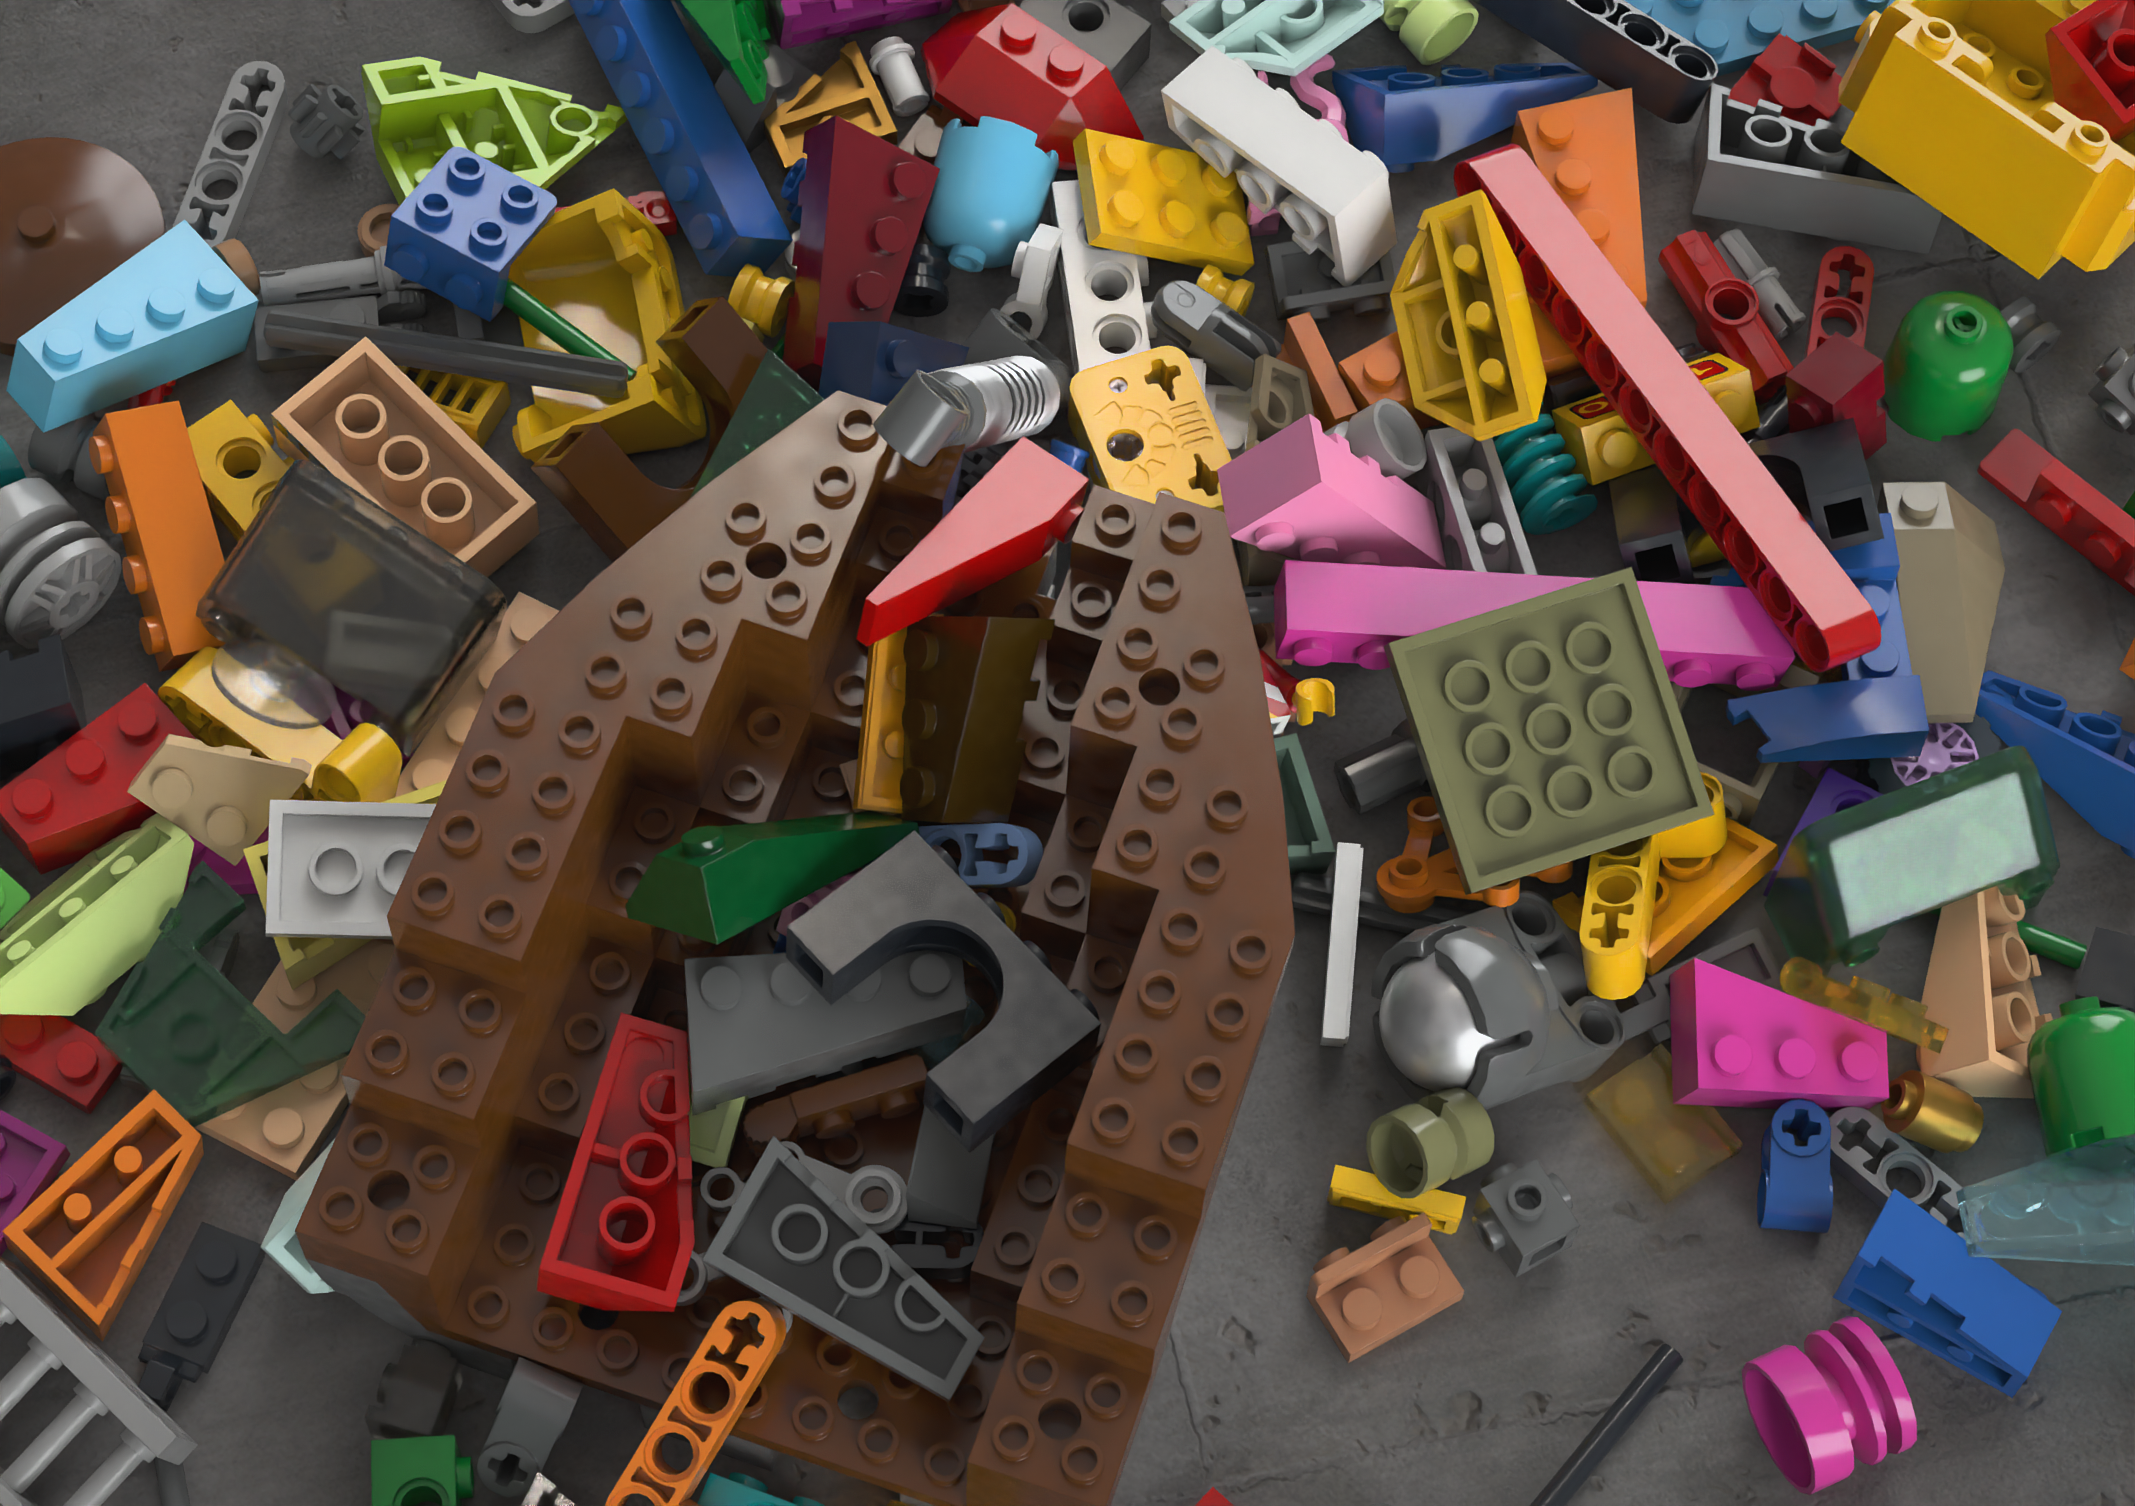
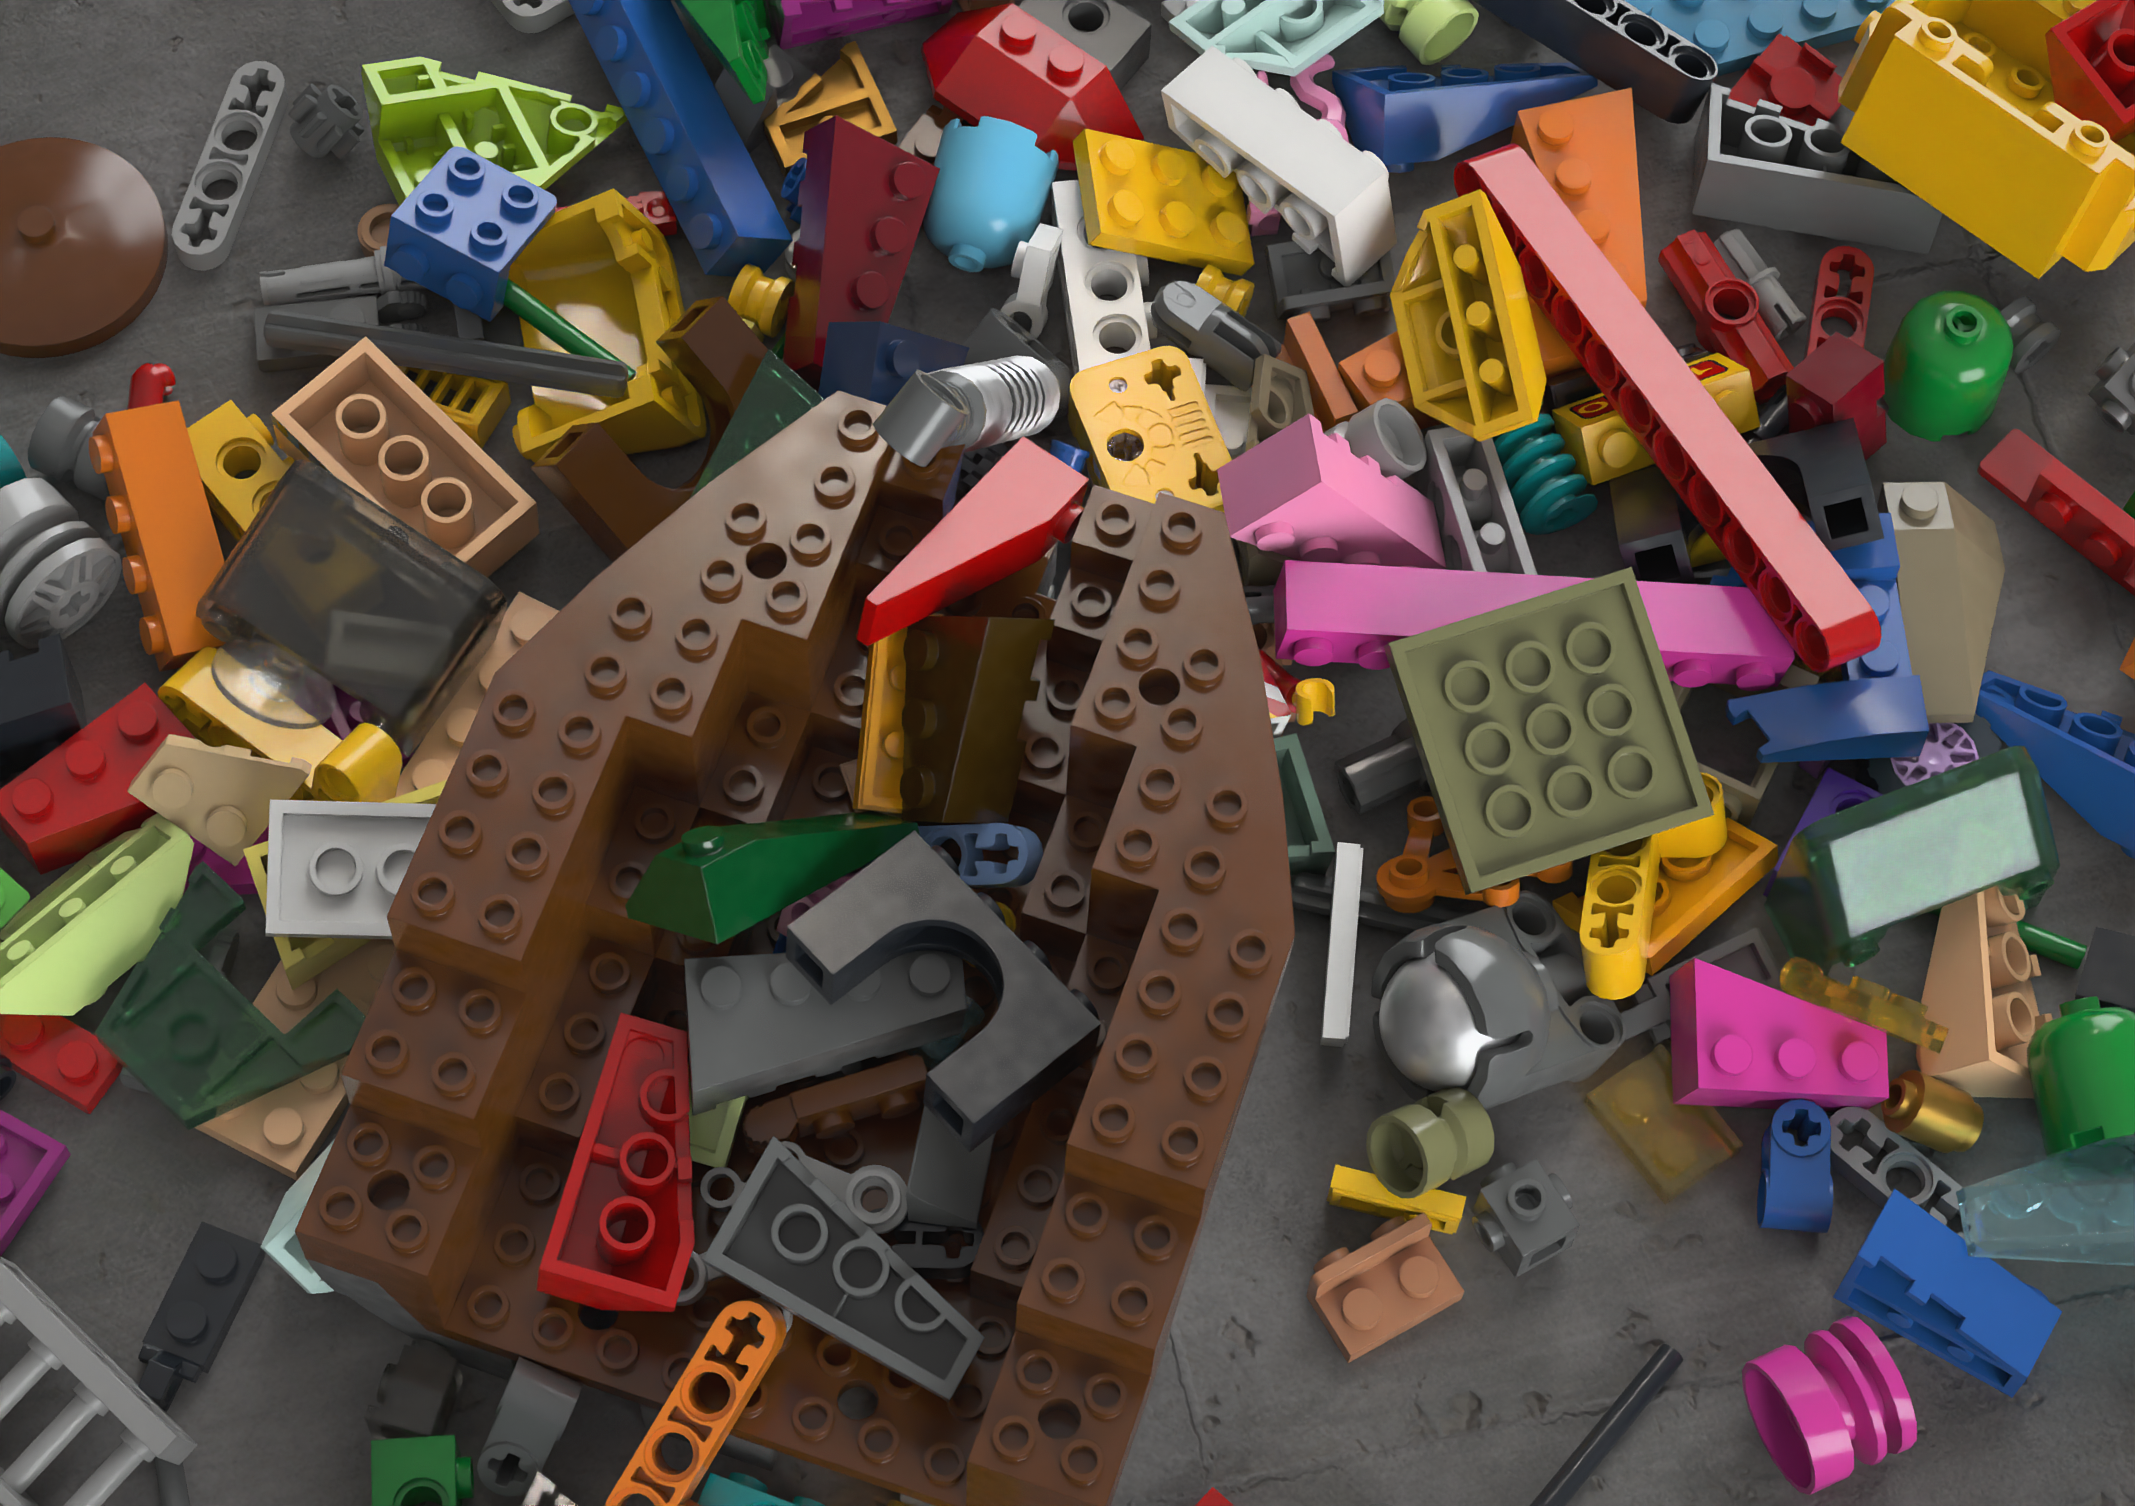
orange wedge [2,1089,204,1342] -> none
medium azure wedge [6,219,259,433] -> none
medium nougat tile [212,238,261,296] -> none
white pin [869,36,930,117] -> none
black wheel [893,244,951,317] -> none

